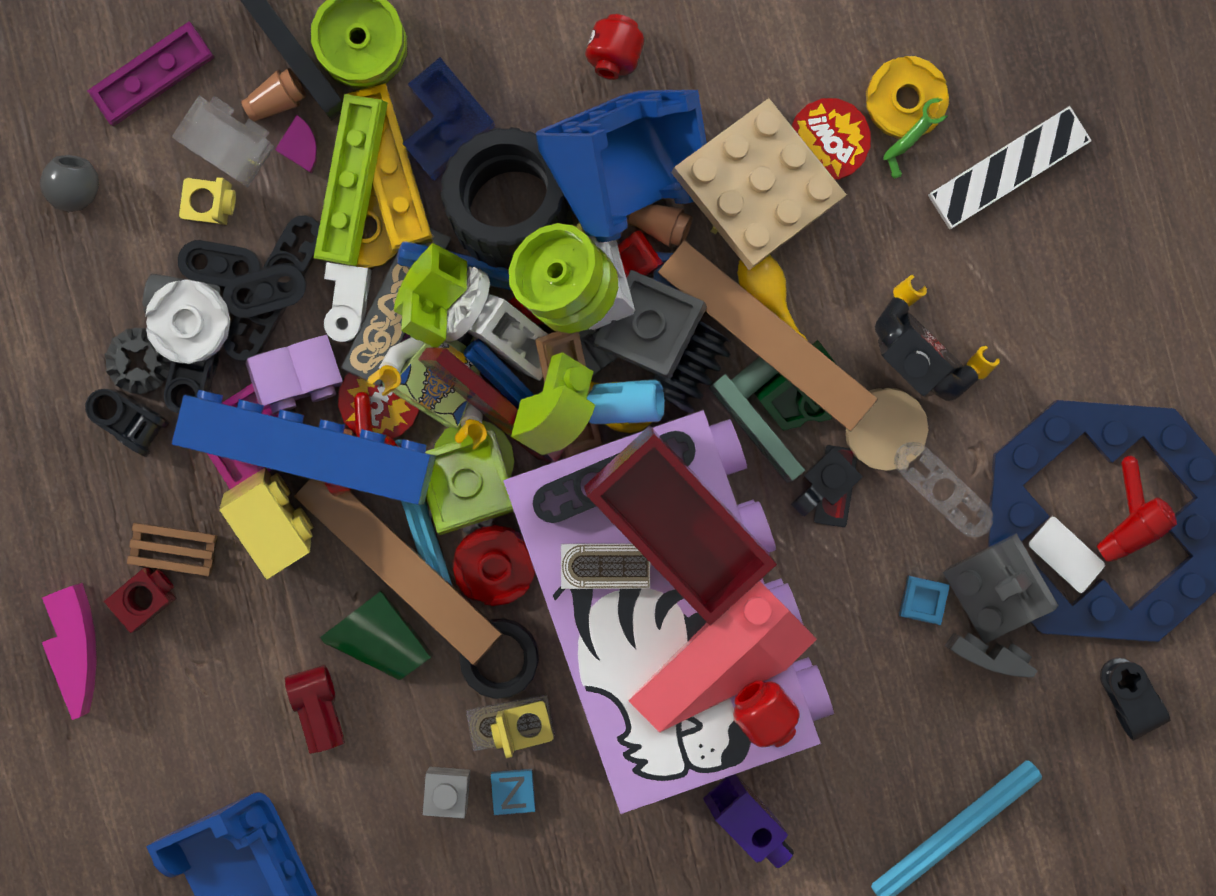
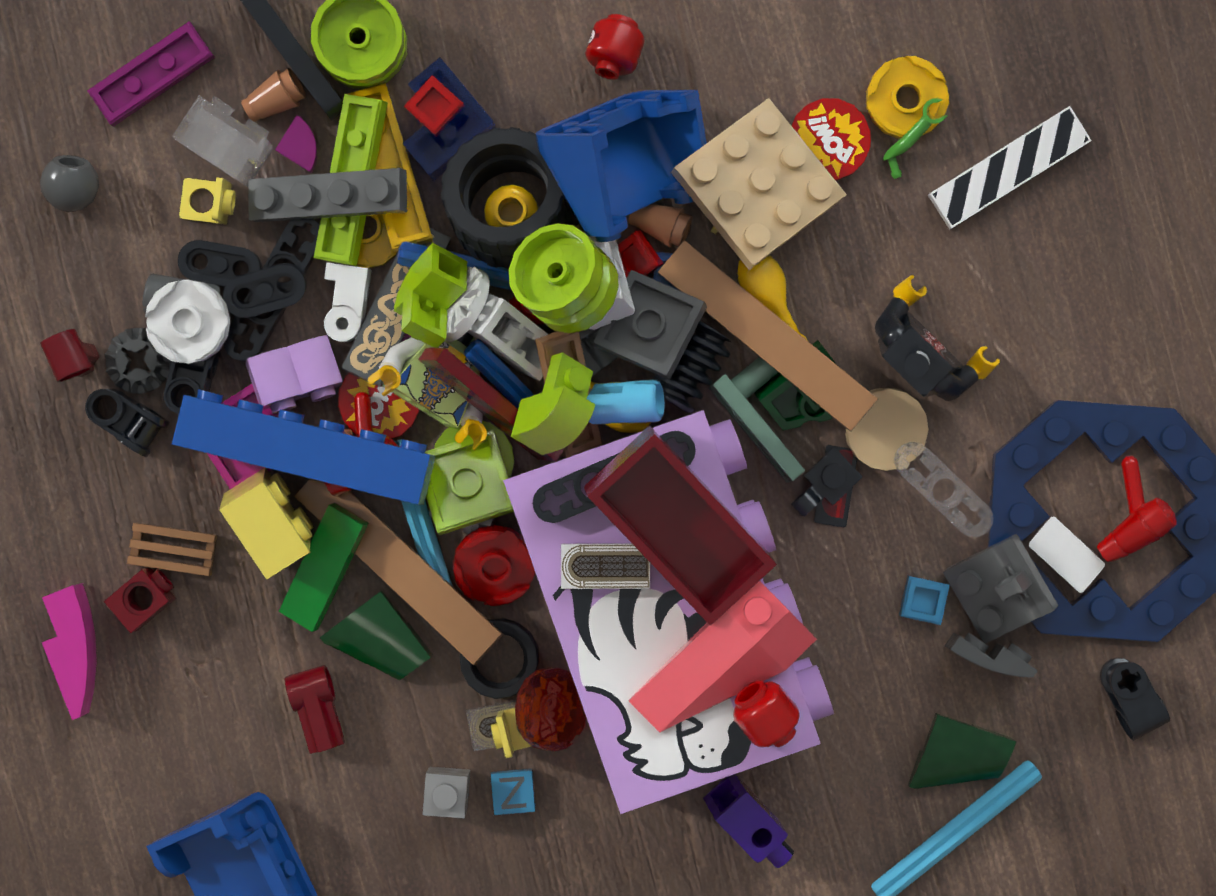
none -> dark red piece [40,329,99,382]
none -> dark grey plate [248,168,407,222]
none -> green tile [278,503,369,632]
none -> red tile [404,75,464,137]
none -> yellow head [484,185,538,227]
none -> clear red tile [515,667,587,752]
none -> dark green slope [908,713,1016,789]

